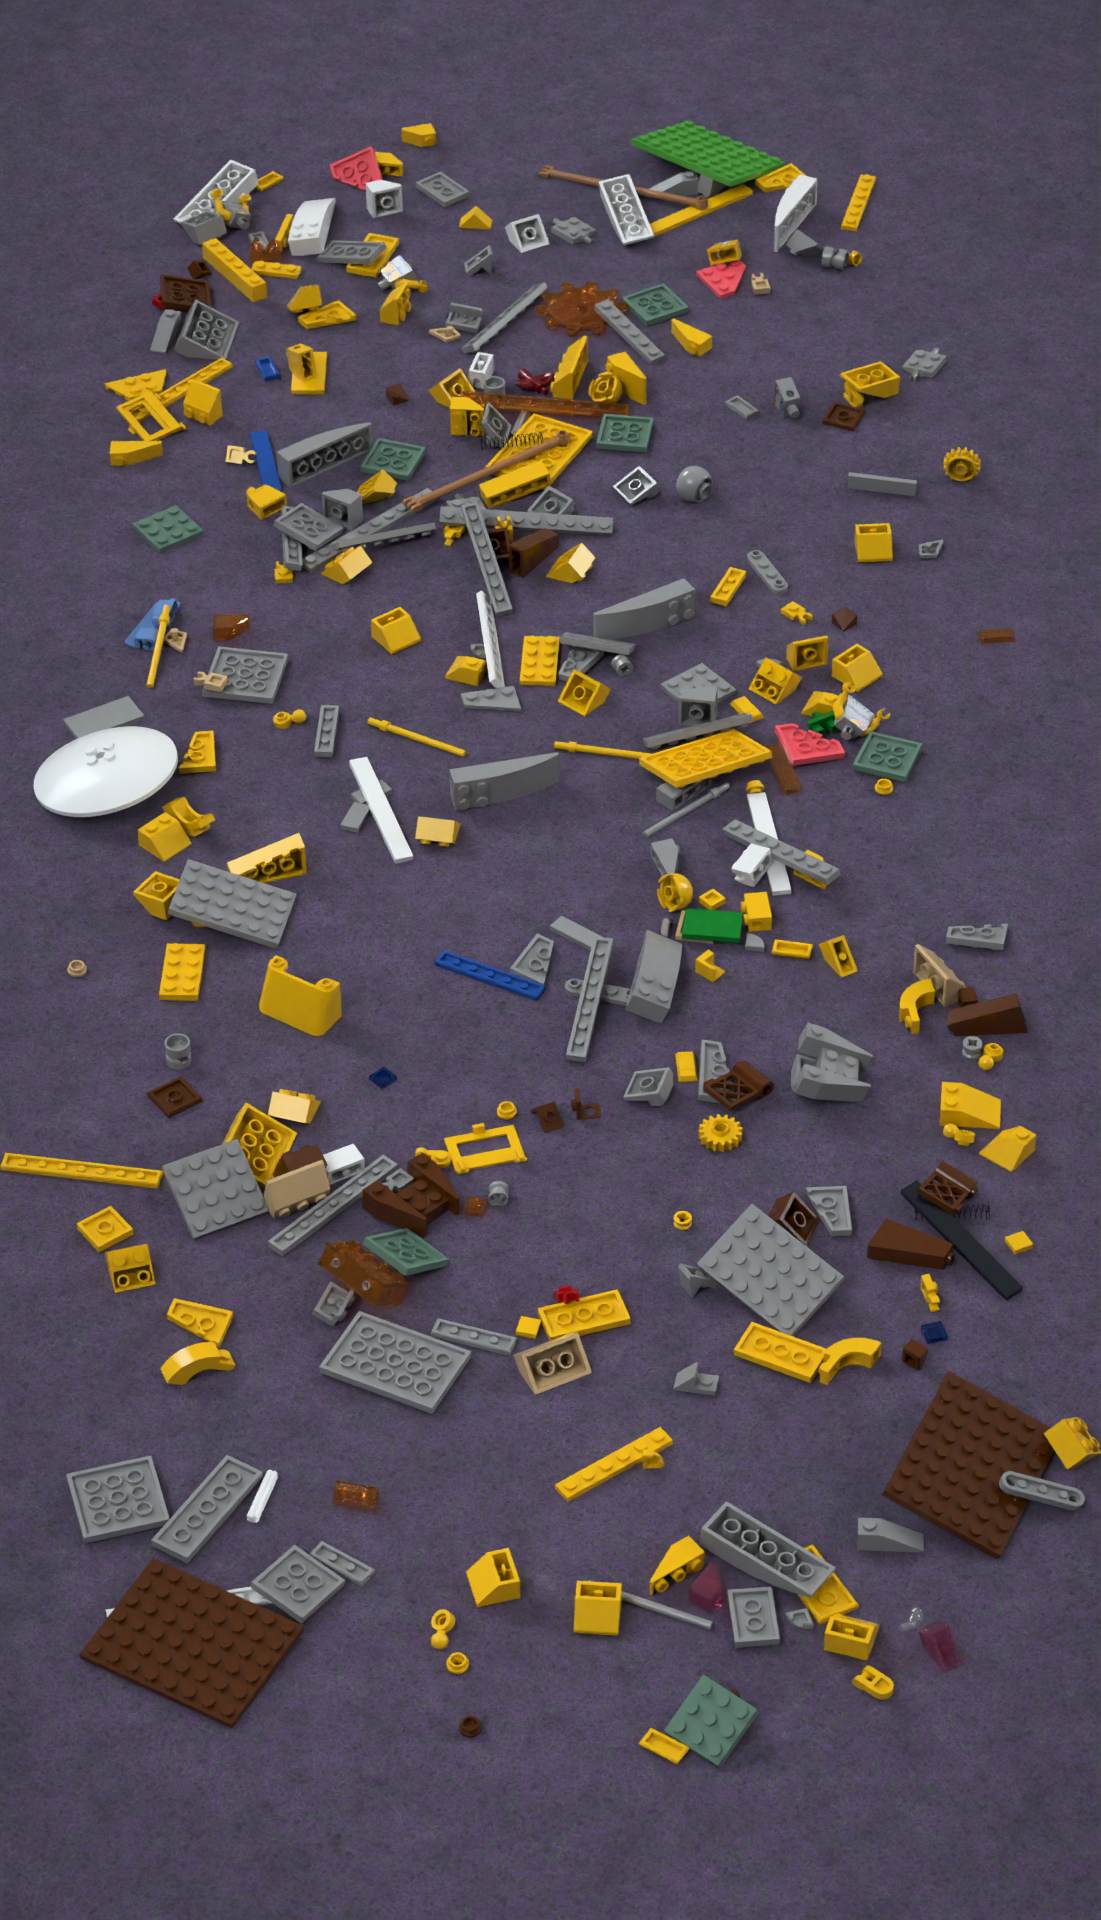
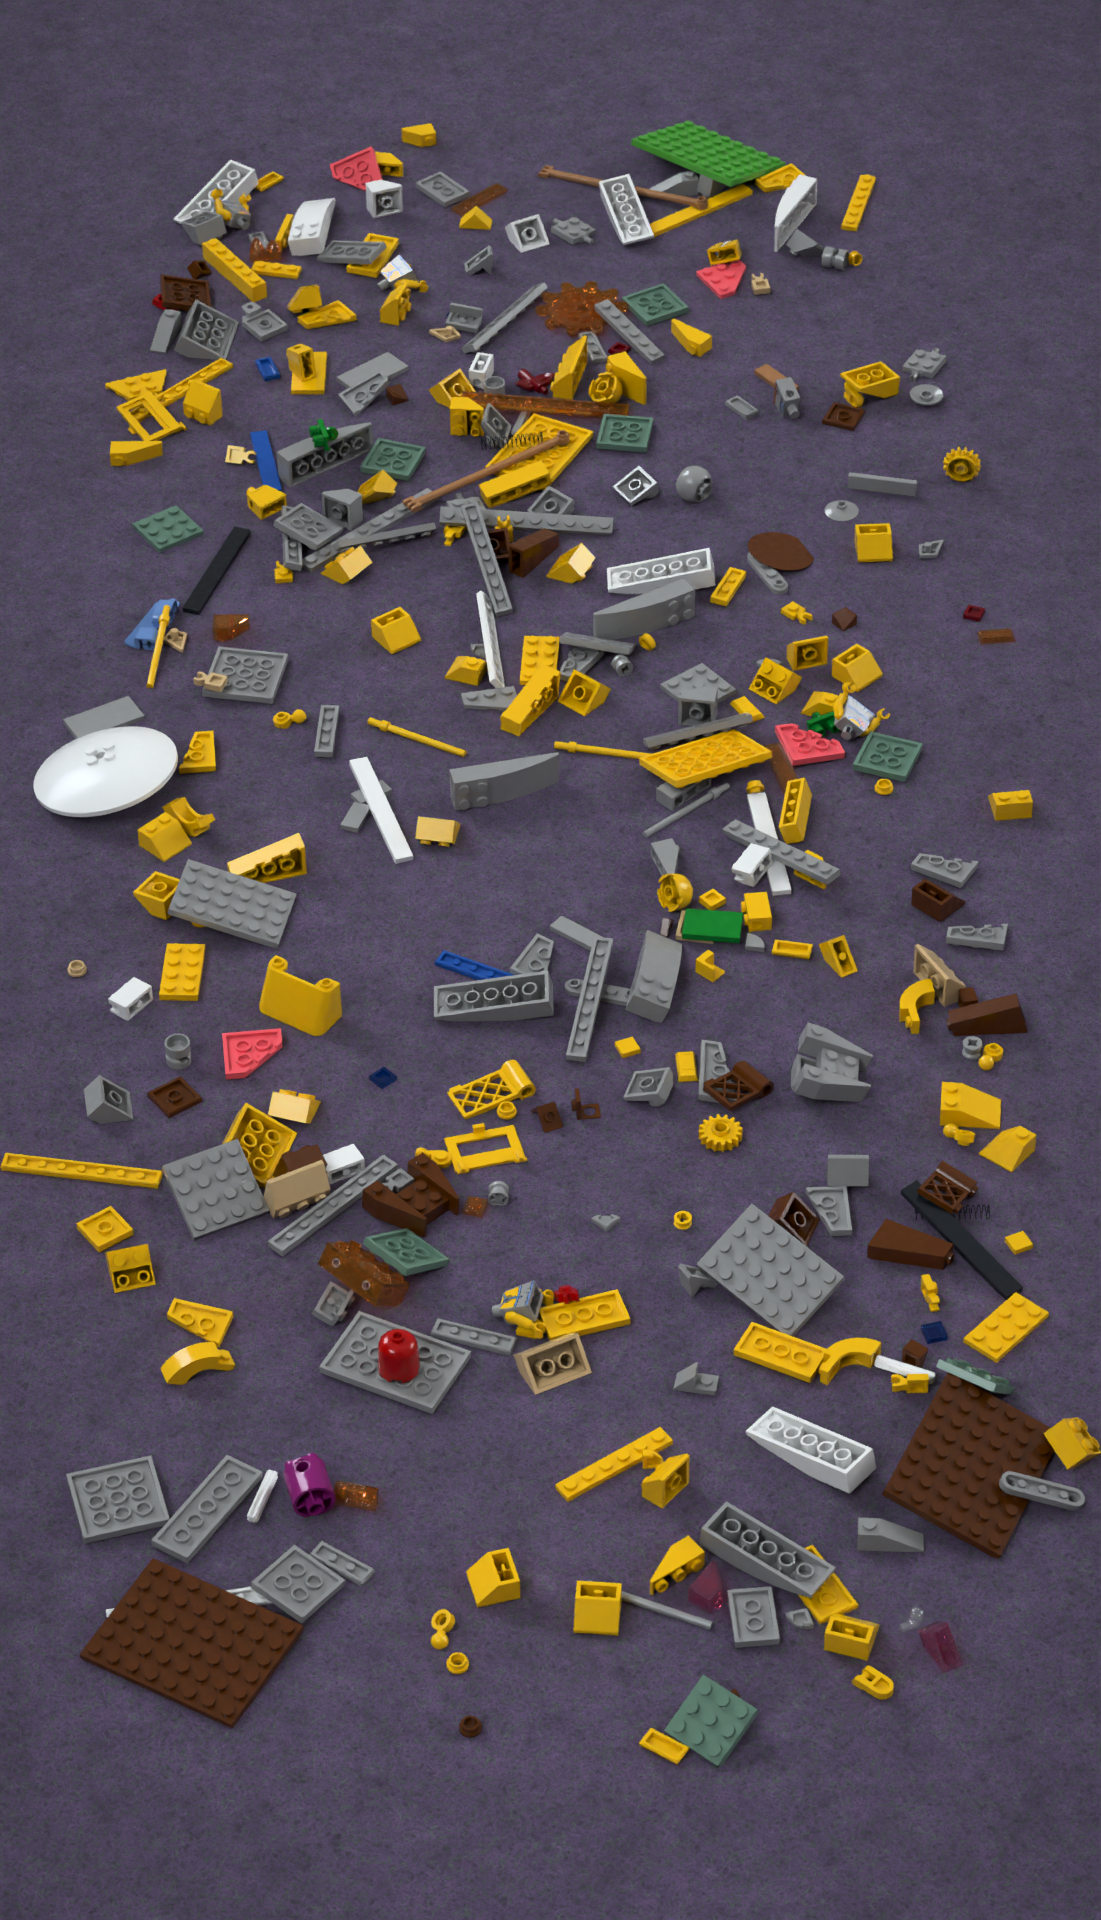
none -> light grey slope [84,1075,133,1124]
none -> white brick [108,977,153,1021]
none -> black tile [183,526,251,615]
none -> coral plate [222,1028,283,1080]
none -> light grey plate [242,302,288,342]
none -> magenta cylinder [284,1453,335,1517]
none -> green hips [309,419,339,451]
none -> light grey tile [336,352,409,389]
none -> light grey wing [338,370,390,416]
none -> red cylinder [378,1329,420,1383]
none -> light grey slope [434,971,554,1022]
none -> yellow piece [447,1060,536,1120]
none -> clear orange tile [451,183,508,217]
none -> torso [492,1280,554,1339]
none -> yellow wedge [500,663,561,736]
none -> light grey tile [578,331,607,364]
none -> light grey tile [591,1214,620,1232]
none -> white slope [607,548,715,594]
none -> dark red tile [608,342,631,355]
none -> yellow tile [615,1036,641,1059]
none -> yellow tile [639,633,656,651]
none -> yellow slope [641,1454,690,1509]
none -> white slope [746,1406,876,1494]
none -> reddish brown sticker [748,532,814,570]
none -> medium nougat tile [754,364,799,391]
none -> yellow brick [779,778,812,844]
none -> light grey dish [824,500,859,521]
none -> light grey slope [827,1155,869,1186]
none -> white axle [874,1355,936,1384]
none -> yellow plate [891,1374,929,1393]
none -> light grey dish [910,384,943,405]
none -> light grey wing [911,853,979,888]
none -> reddish brown slope [911,879,965,922]
none -> sand green plate [936,1357,1014,1394]
none -> dark red tile [963,605,985,622]
none -> yellow plate [963,1292,1049,1363]
none -> yellow slope [988,790,1033,821]

